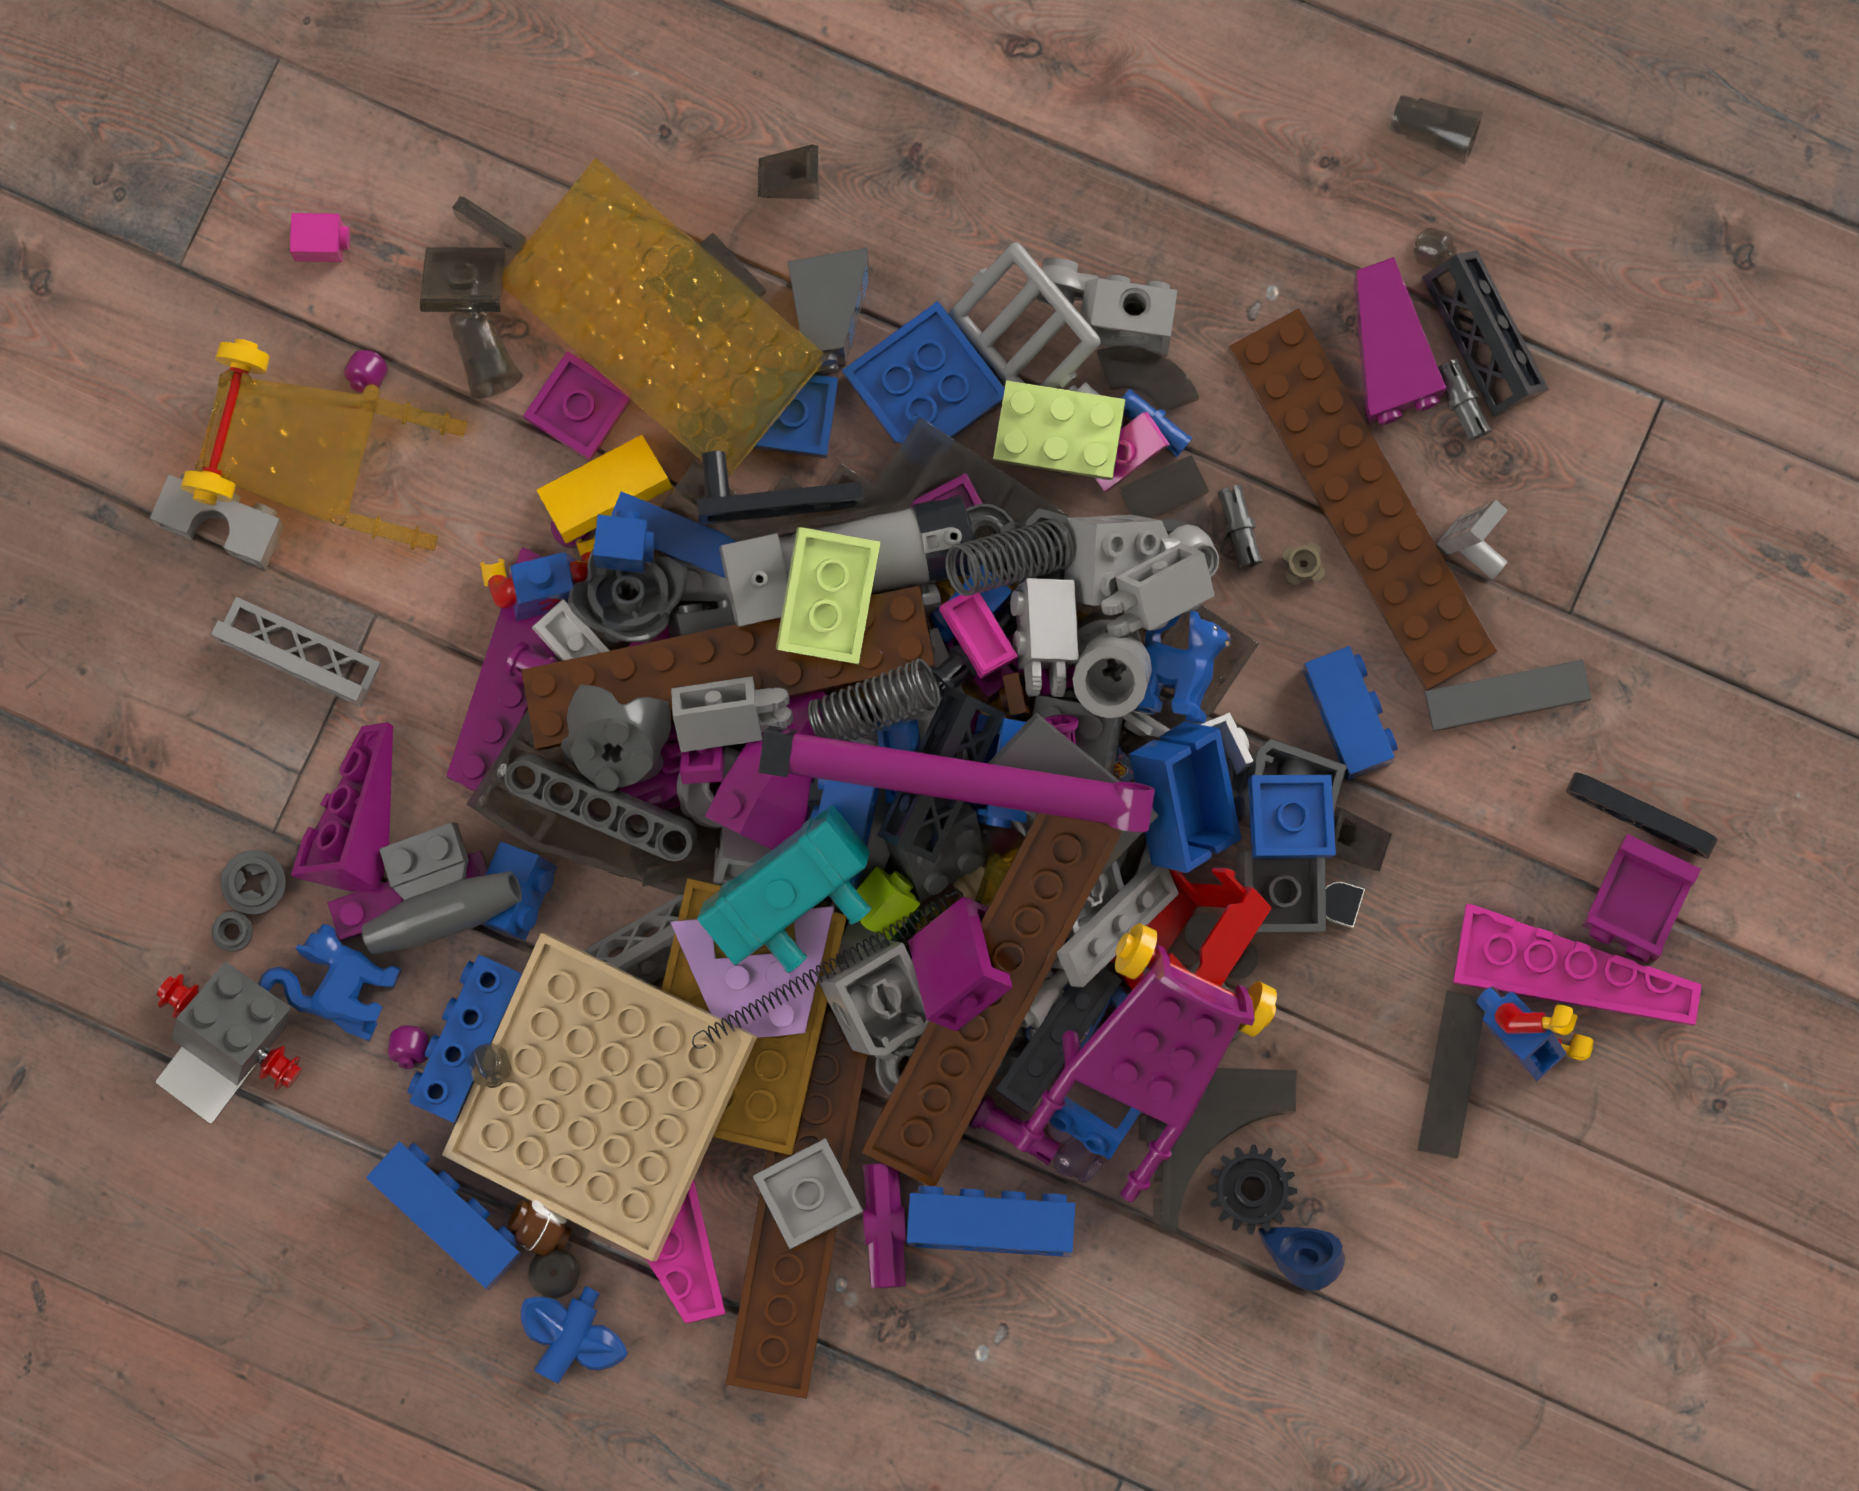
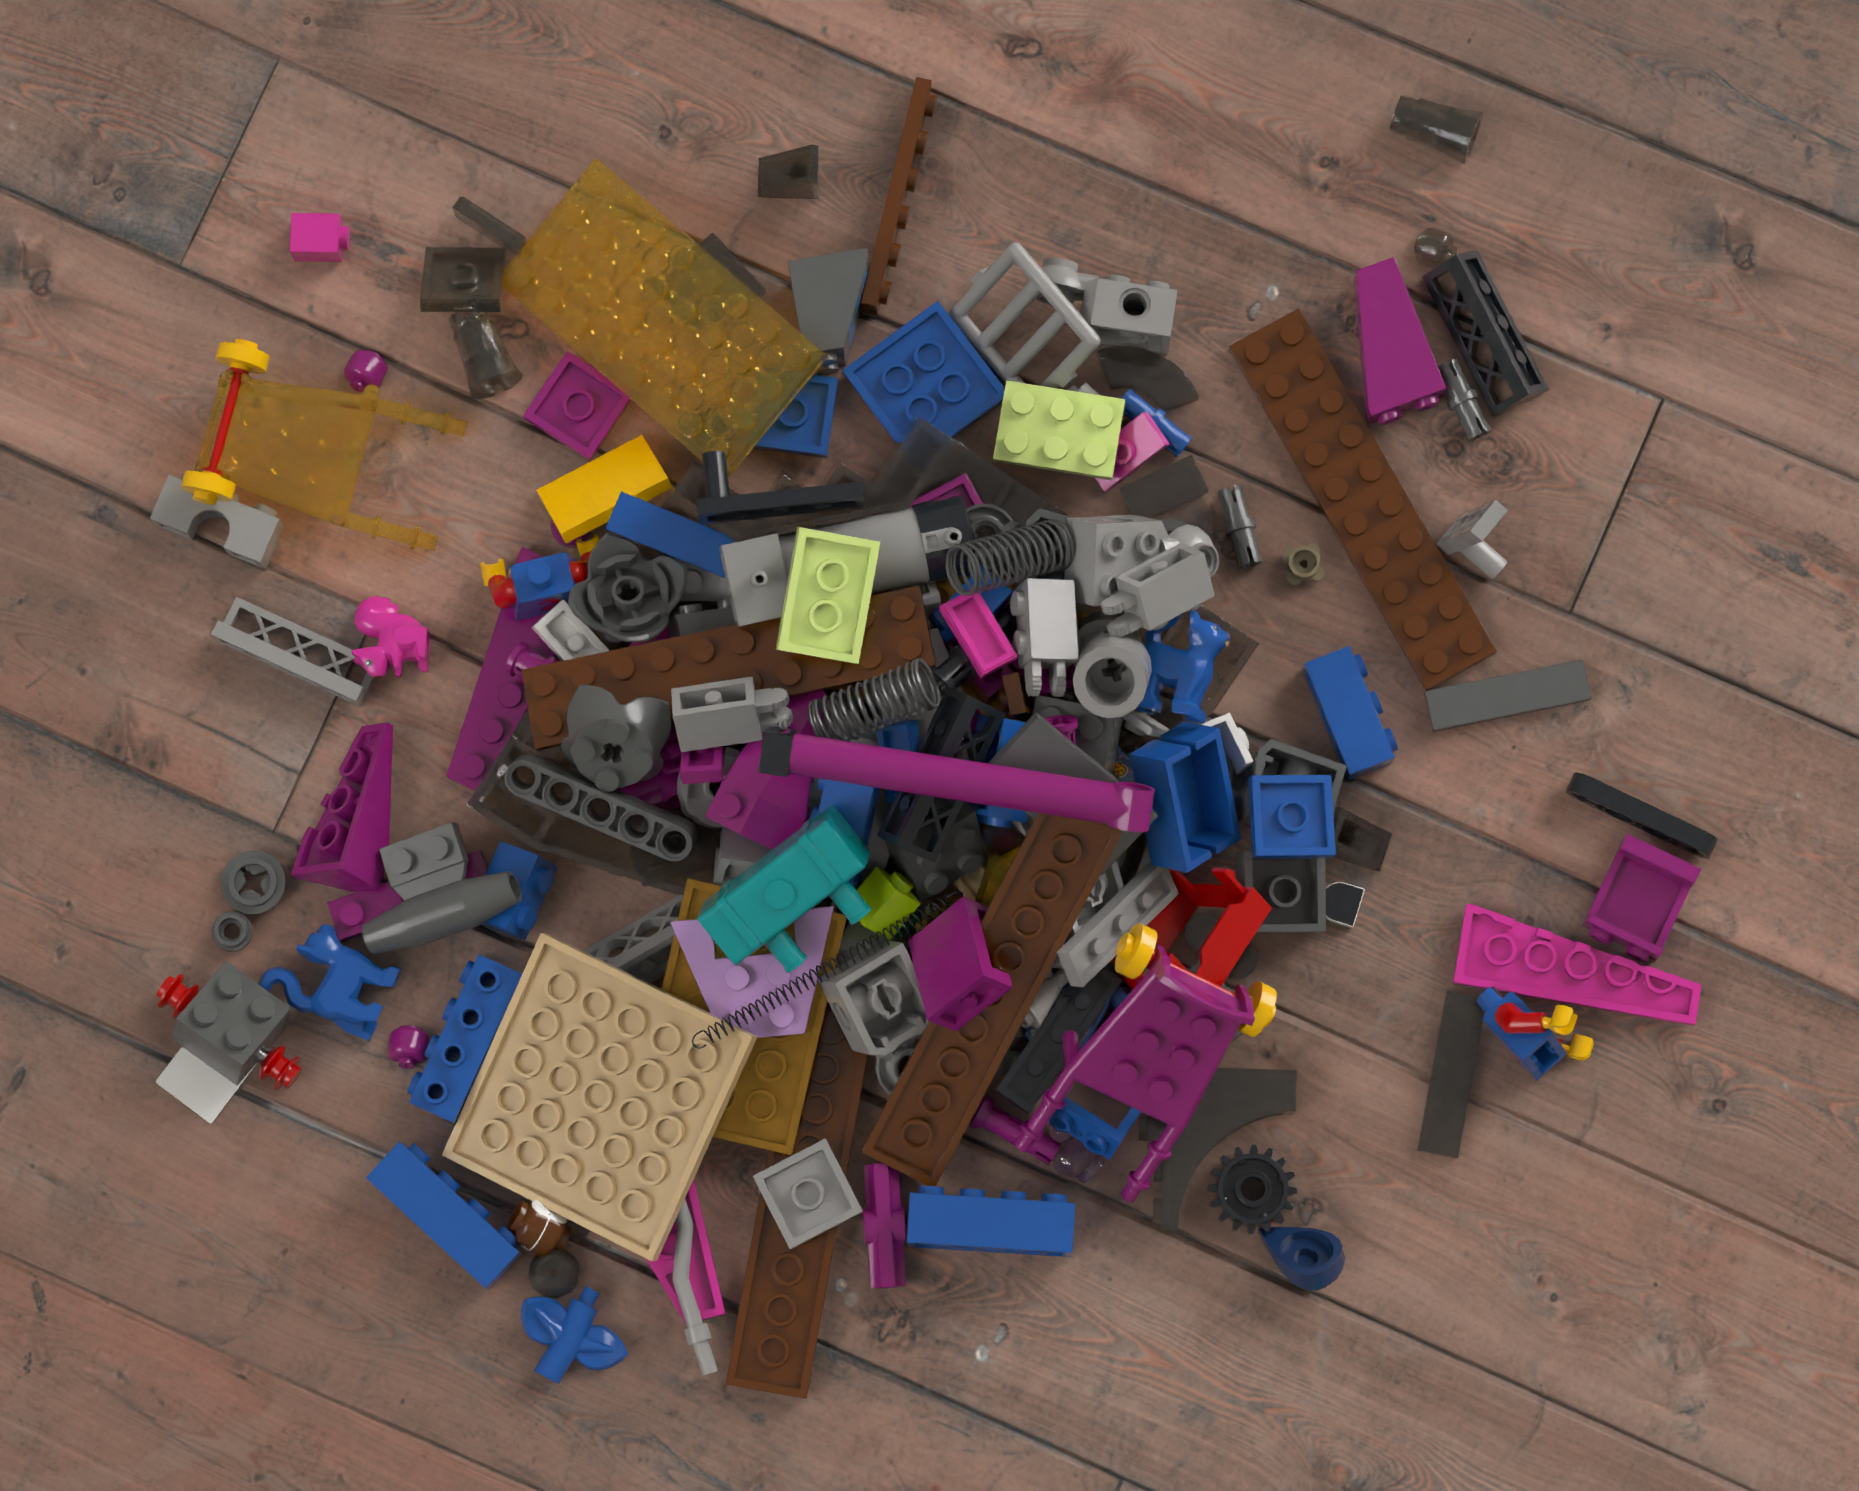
clear smoke piece [468,1044,512,1088] -> none
blue brick [593,510,656,573] -> none
none -> dark pink animal [352,596,430,679]
none -> light grey bar [672,1199,718,1376]
none -> reddish brown plate [861,77,938,315]

